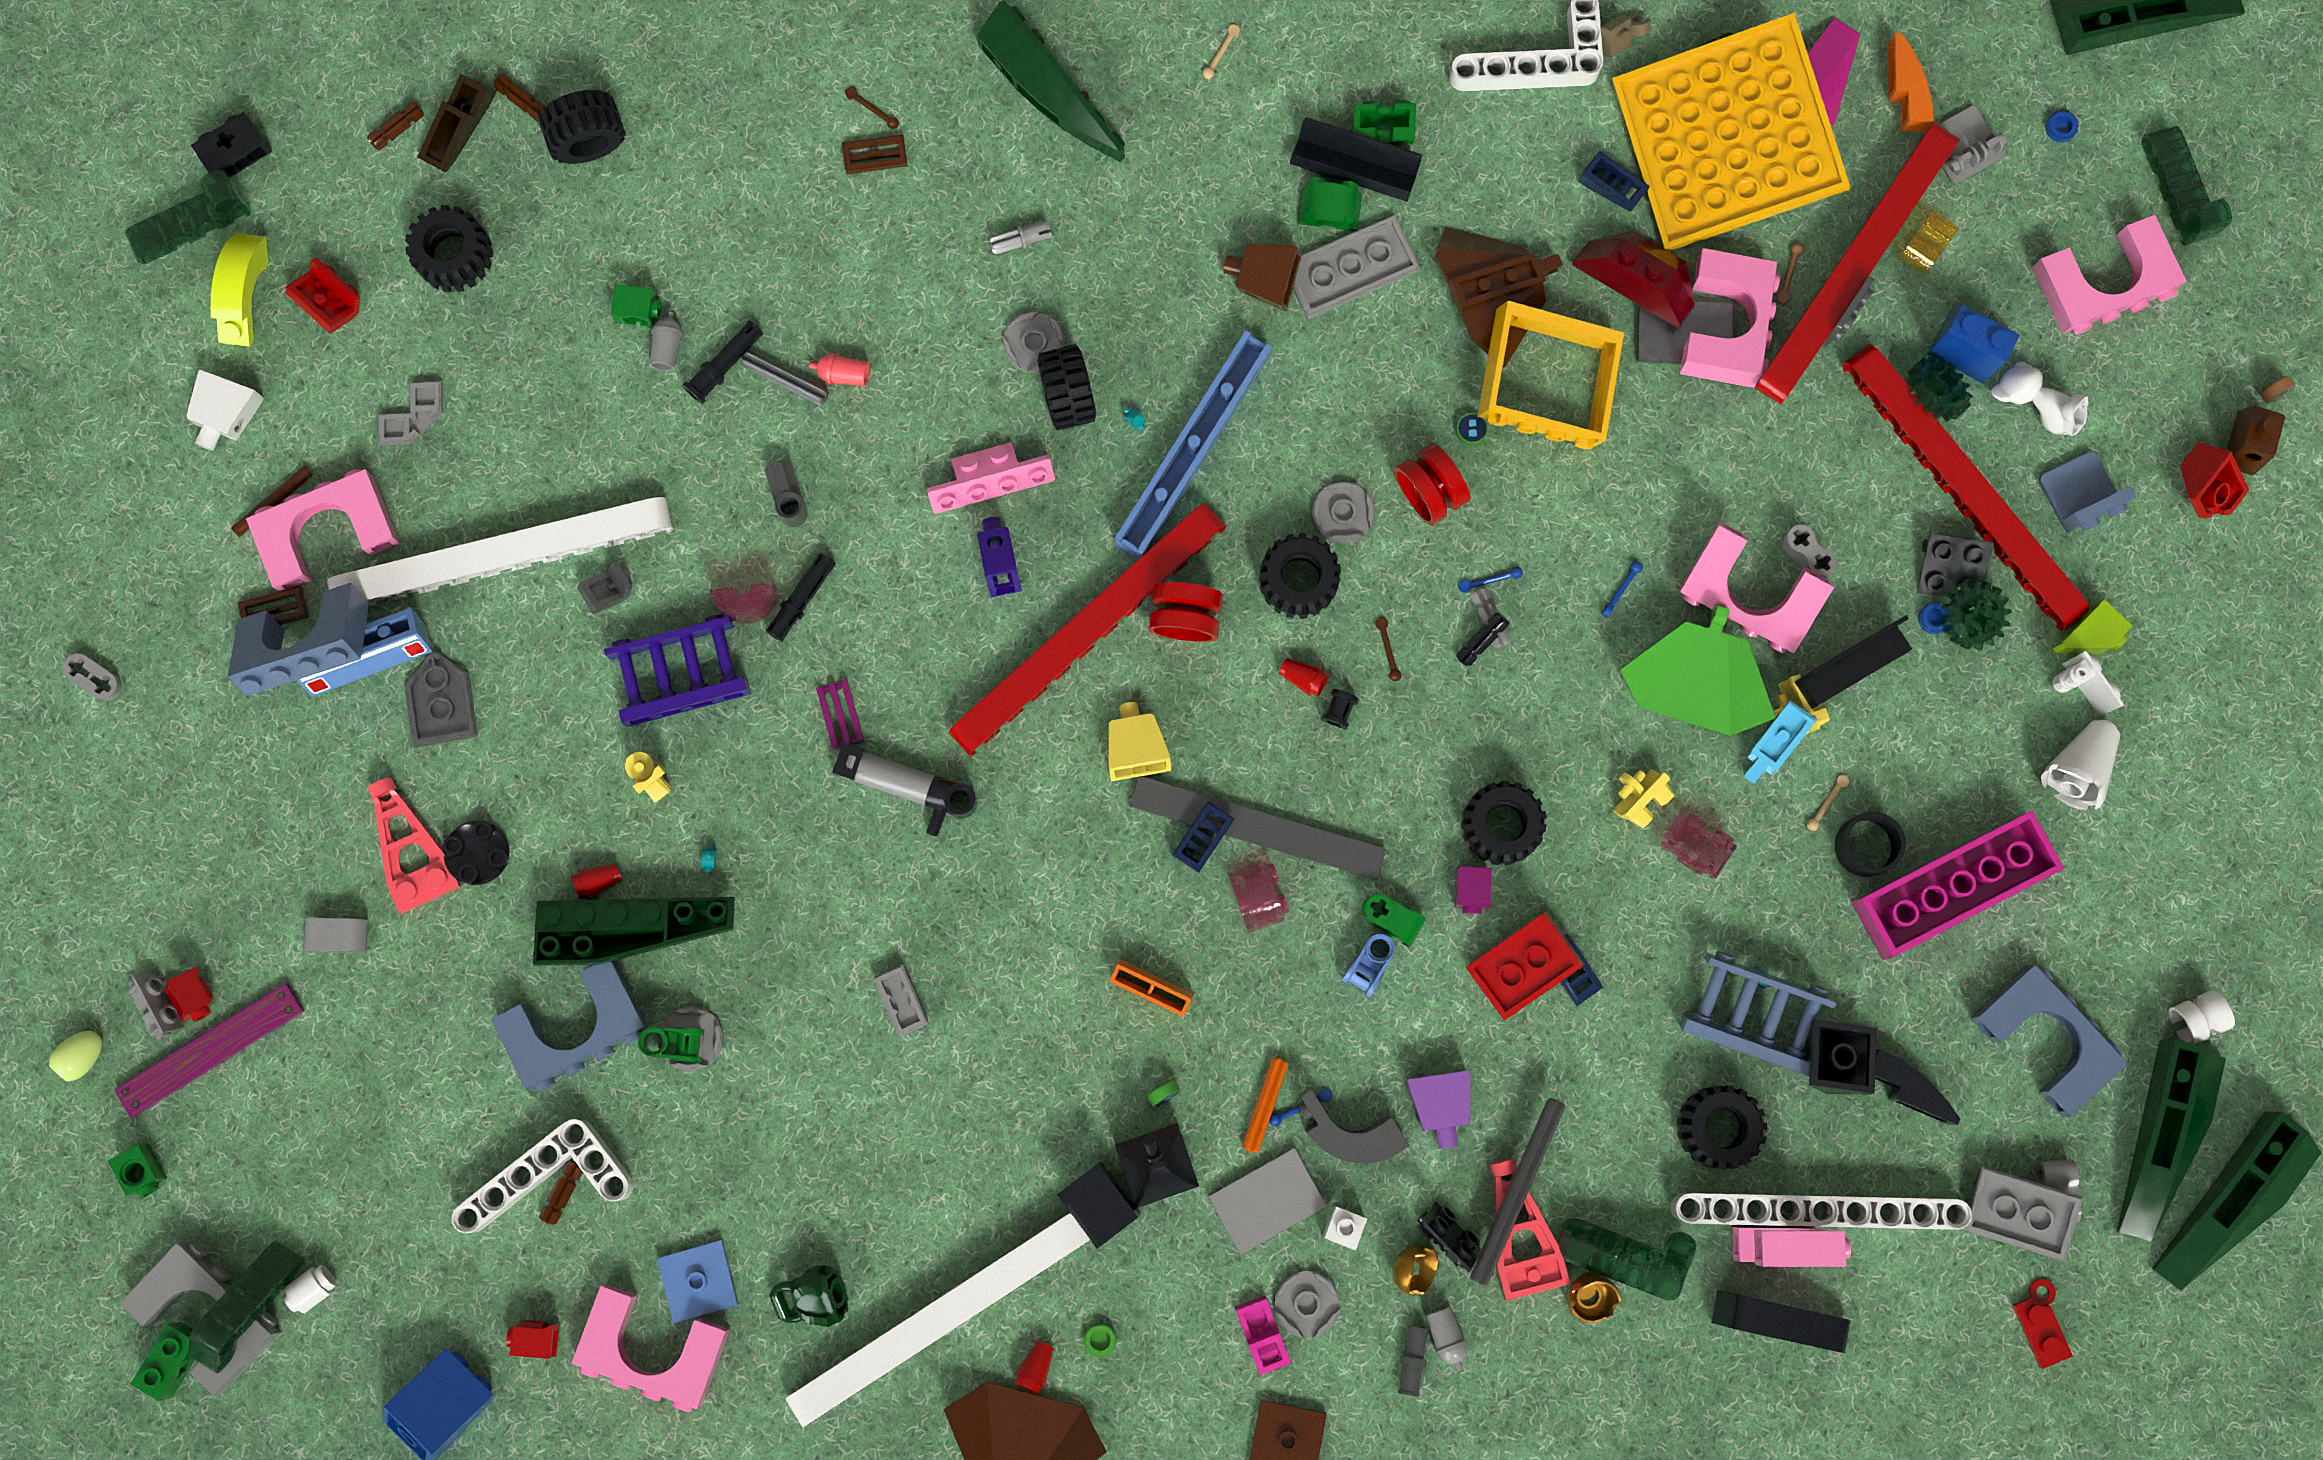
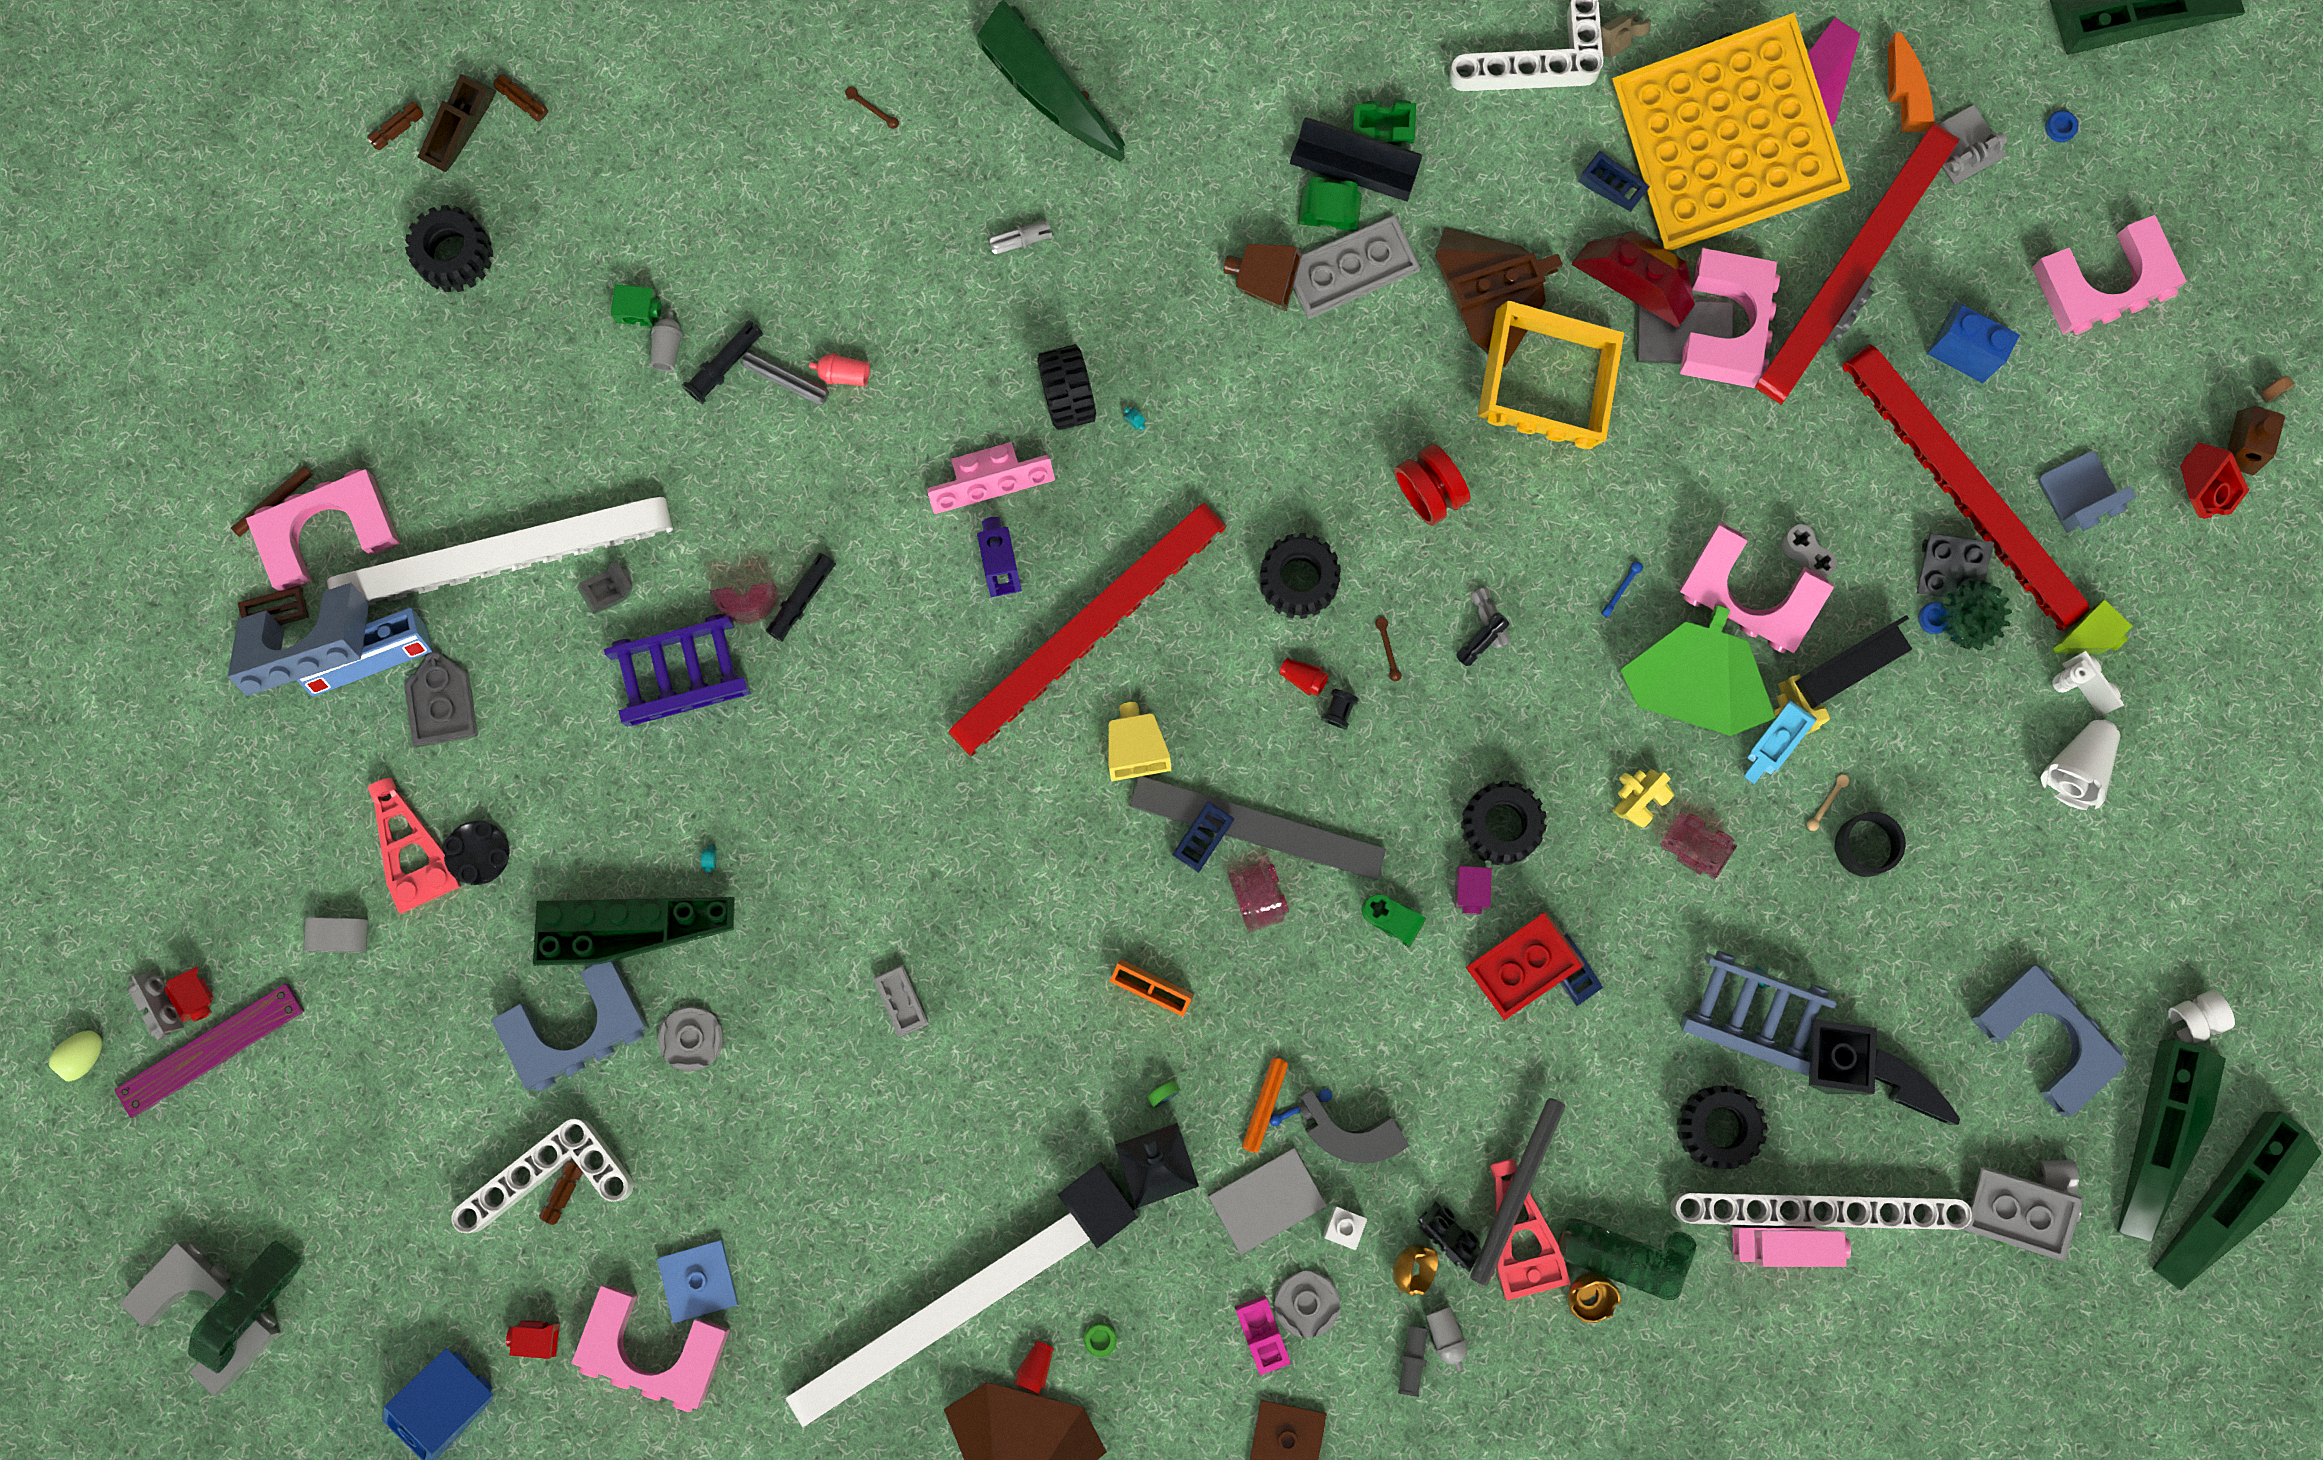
light grey beam [63,654,122,701] -> none
green brick [108,1144,167,1198] -> none
clear green beam [125,170,251,264] -> none
green brick [130,1322,208,1401] -> none
white torso [187,369,264,451] -> none
black brick [191,112,272,184] -> none
neon yellow arch [211,233,268,347] -> none
white brick [283,1265,337,1314] -> none
red bracket [286,257,360,334] -> none
light grey tile [378,380,443,446] -> none
black tyre [538,90,626,164] -> none
red cone [571,863,622,900] -> none
light yellow hips [625,751,671,803] -> none
green piece [638,1027,705,1063] -> none
dark grey piece [765,461,808,527] -> none
dark green piece [769,1265,849,1327] -> none
magenta tile [816,679,864,750] -> none
piece [832,742,978,837] -> none
reddish brown tile [842,134,908,174] -> none
light grey tile [1003,311,1065,374] -> none
medium blue tile [1115,330,1272,559] -> none
red wheel [1148,582,1224,642] -> none
tan hinge [1202,24,1240,79] -> none
light grey tile [1312,481,1375,544] -> none
medium blue piece [1341,934,1395,998] -> none
medium lavender torso [1405,1070,1470,1149] -> none
dark blue tile [1456,413,1488,446] -> none
blue hinge [1458,567,1523,593] -> none
black beam [1711,1290,1851,1353] -> none
medium nougat hinge [1777,243,1803,304] -> none
dark pink brick [1851,811,2065,960] -> none
clear yellow axle [1899,211,1959,276] -> none
clear green gear [1906,356,1972,422] -> none
white animal [1991,362,2089,436] -> none
red hinge [2012,1279,2073,1369] -> none
clear green beam [2141,125,2232,246] -> none

